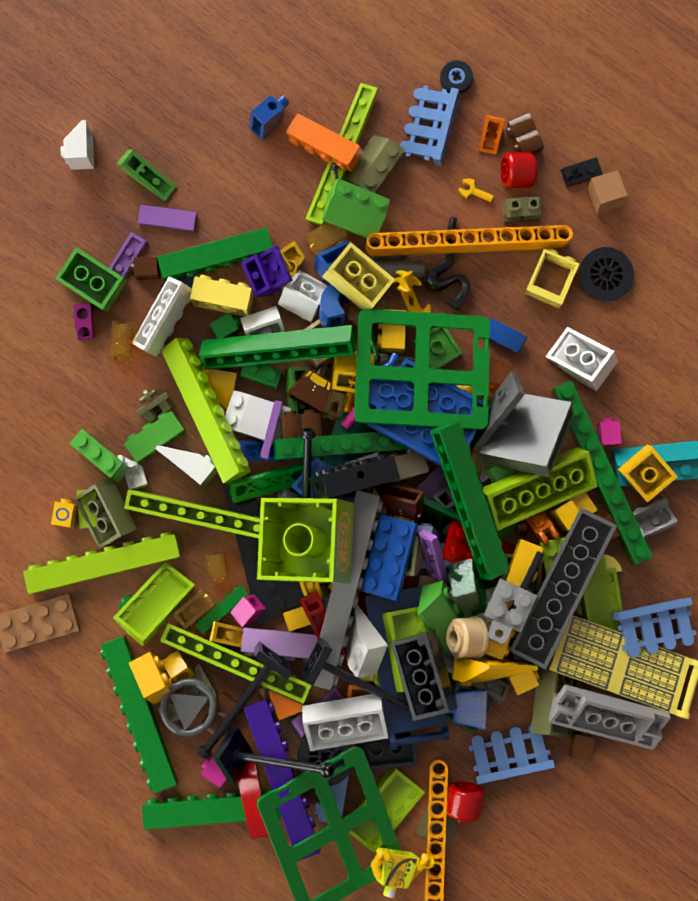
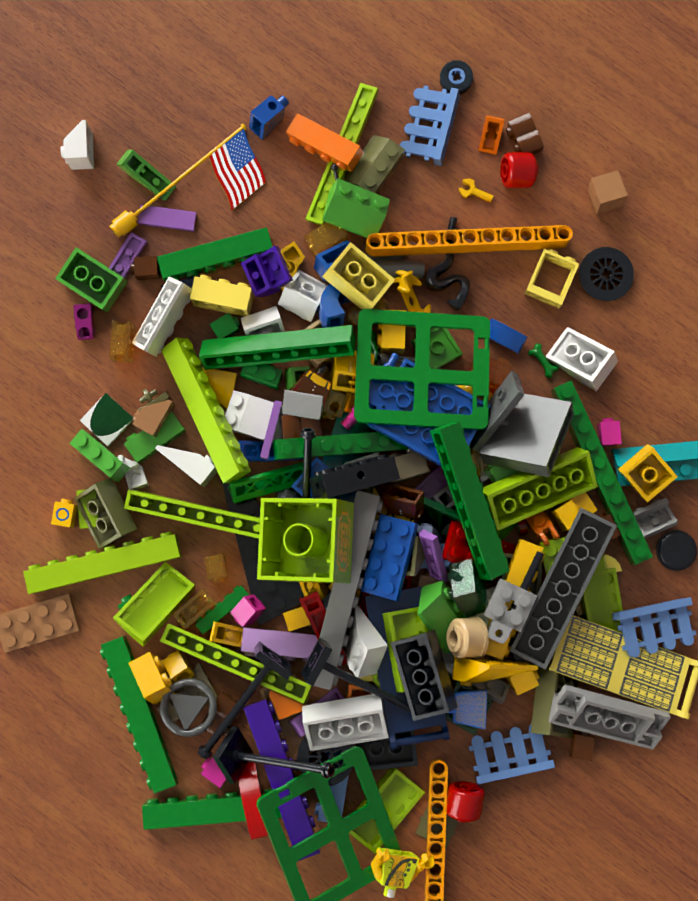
olive hips [502,196,541,223] -> none
black plate [560,157,603,188] -> none
none -> dark green tile [80,393,133,447]
none -> flag [109,124,266,238]
none -> medium nougat slope [132,400,175,438]
none -> light grey slope [282,390,323,420]
none -> green piece [528,343,559,378]
none -> black piece [656,530,697,571]

